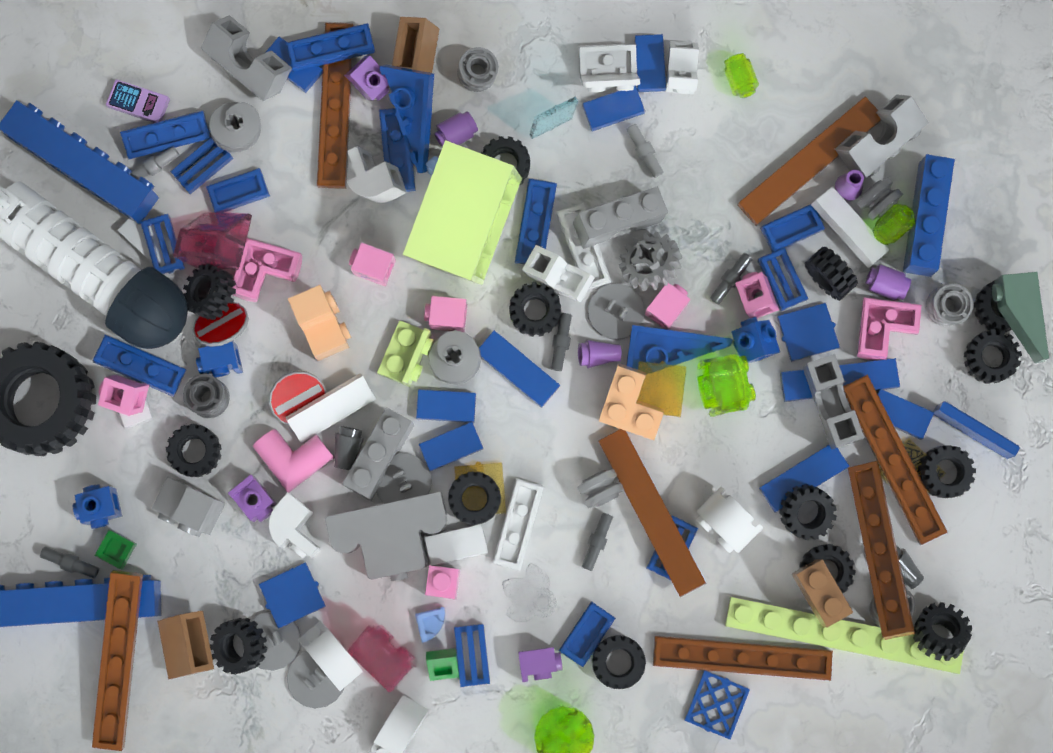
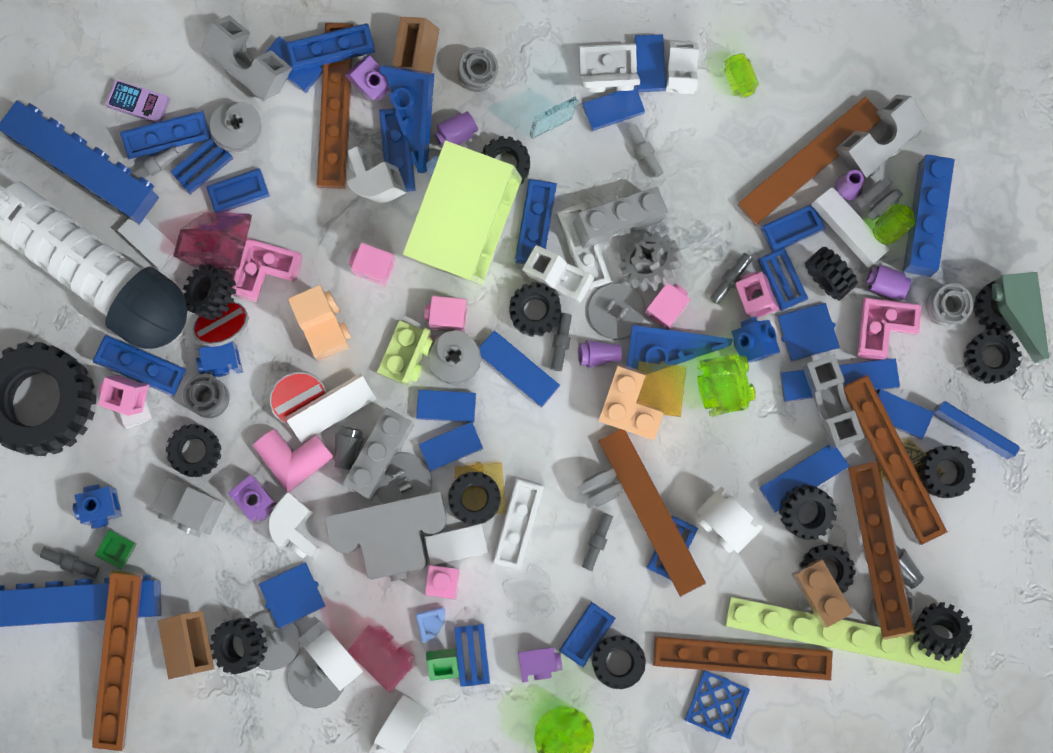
blue tile [140,213,185,274] -> none

